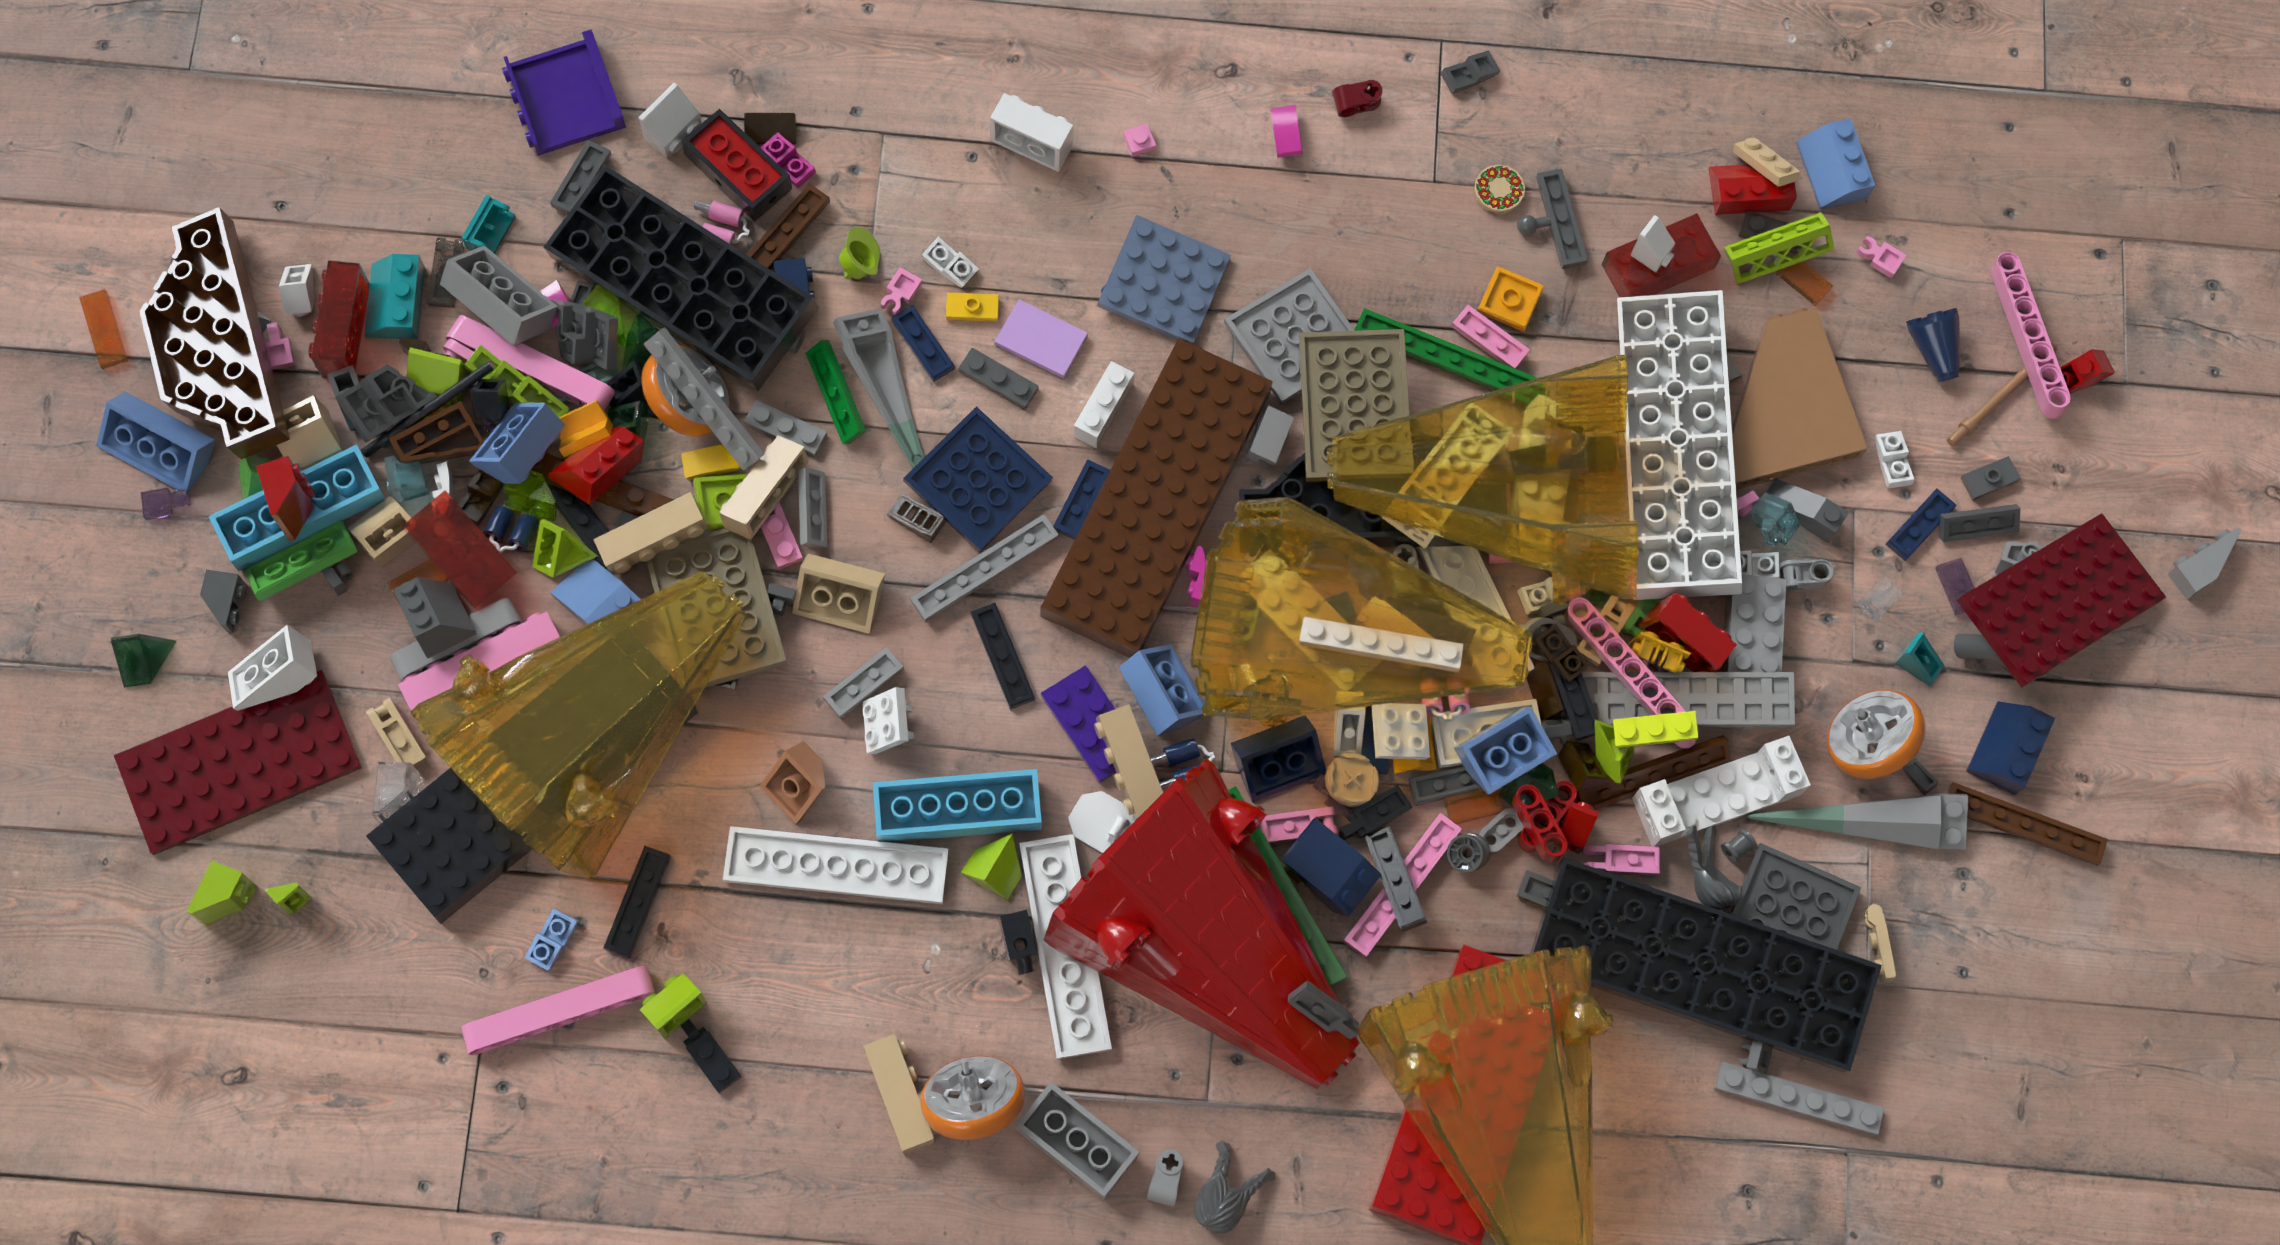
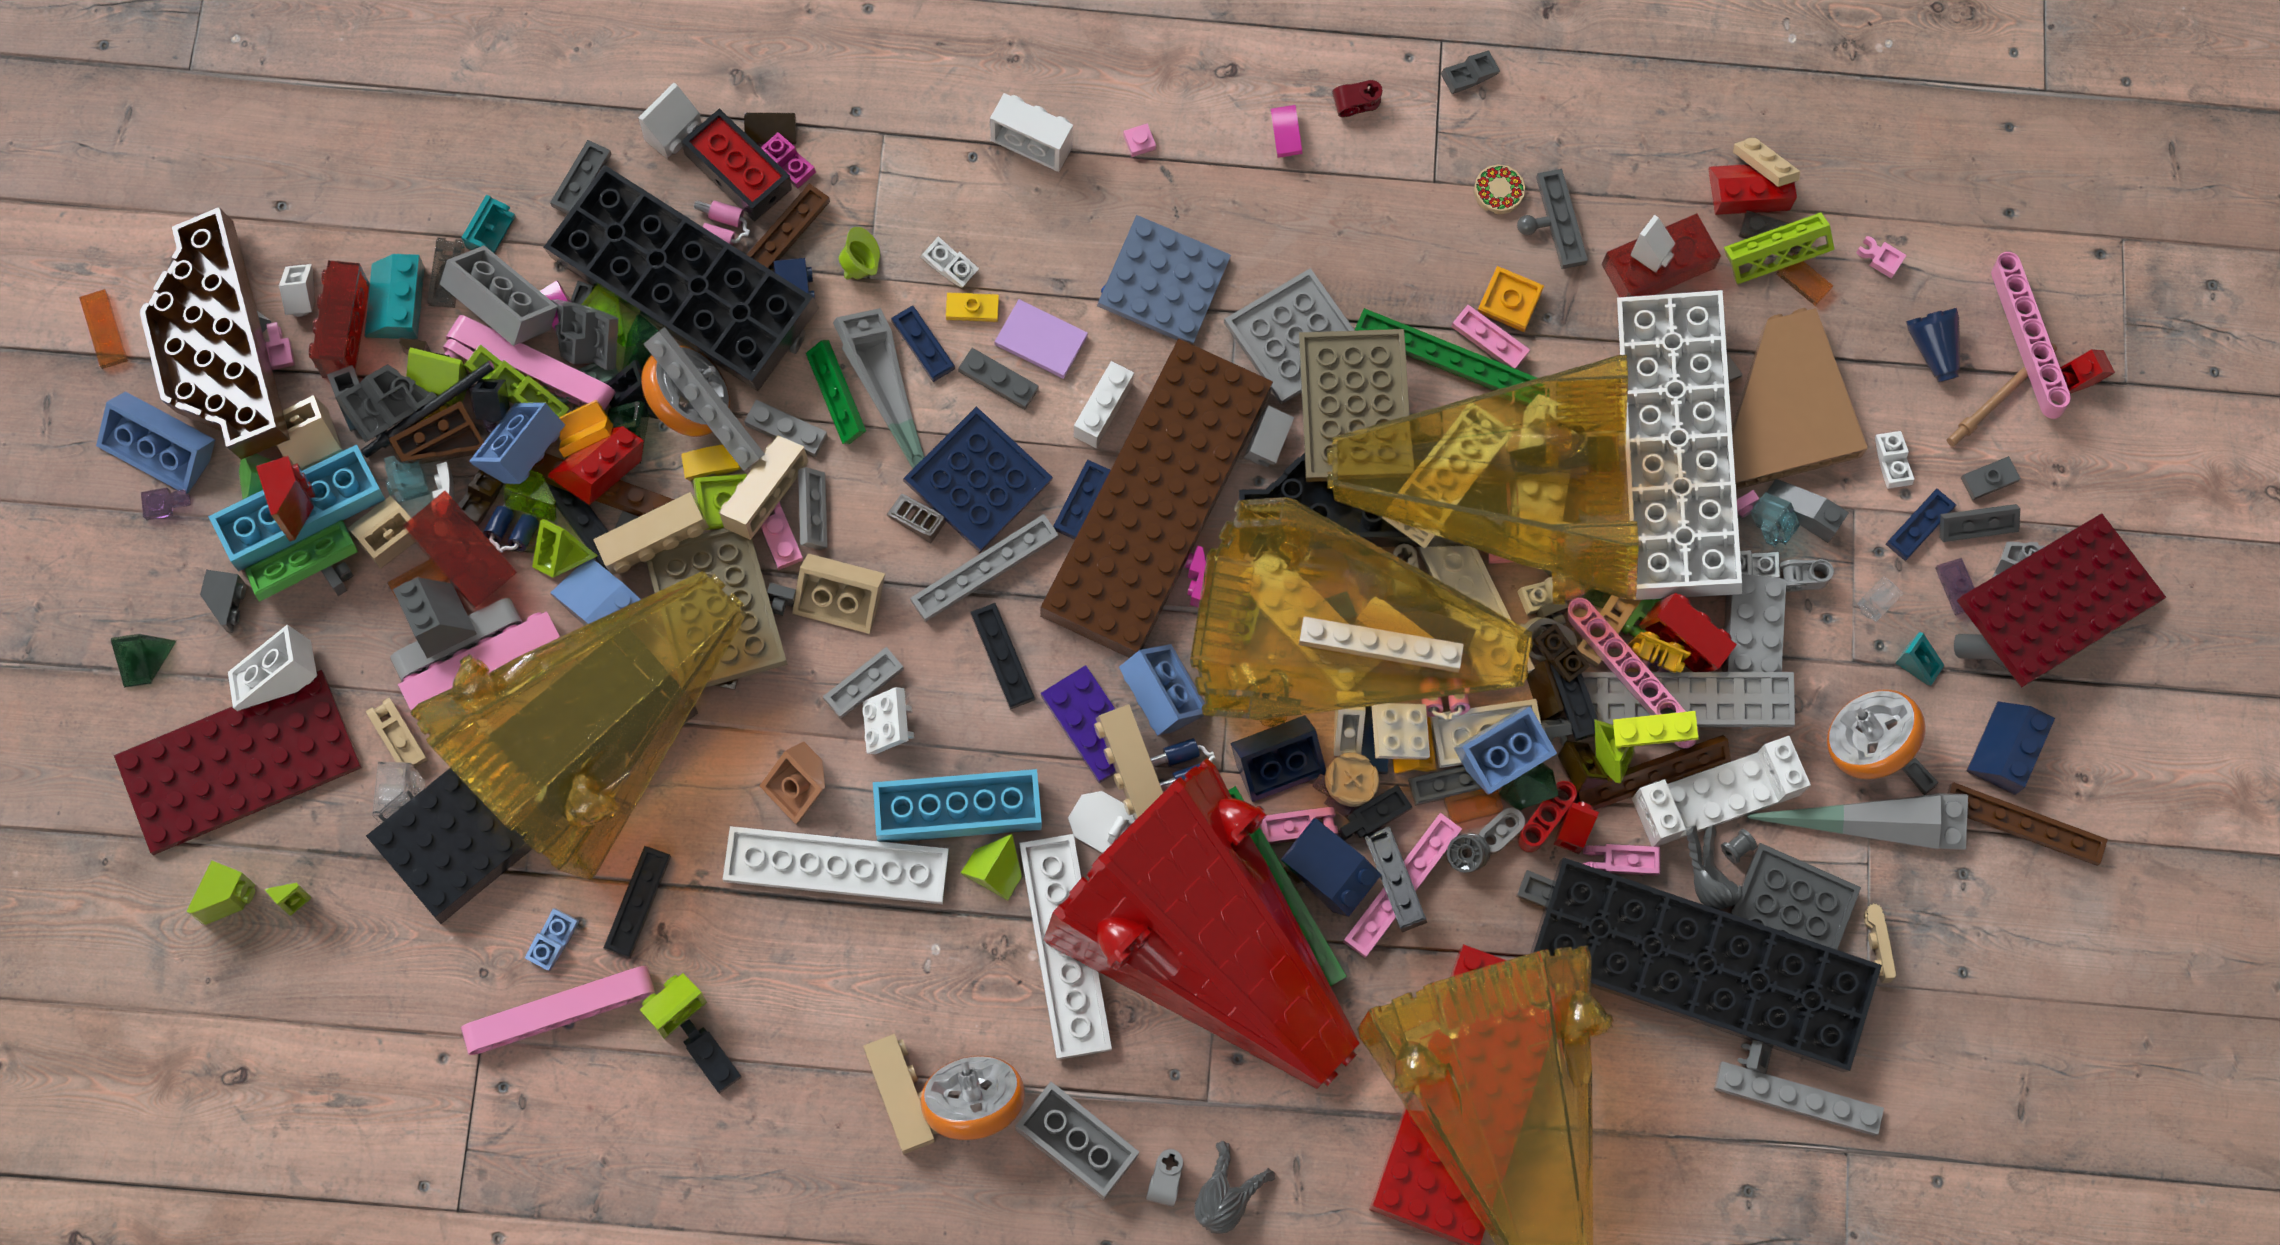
dark purple panel [502,29,626,156] -> none
bright pink plate [881,267,923,316] -> none
black torso [998,910,1037,975] -> none
dark grey hinge [1288,980,1359,1040] -> none
red beam [1512,784,1567,863] -> none
medium blue slope [1796,118,1875,210] -> none
light grey slope [2168,527,2241,599] -> none

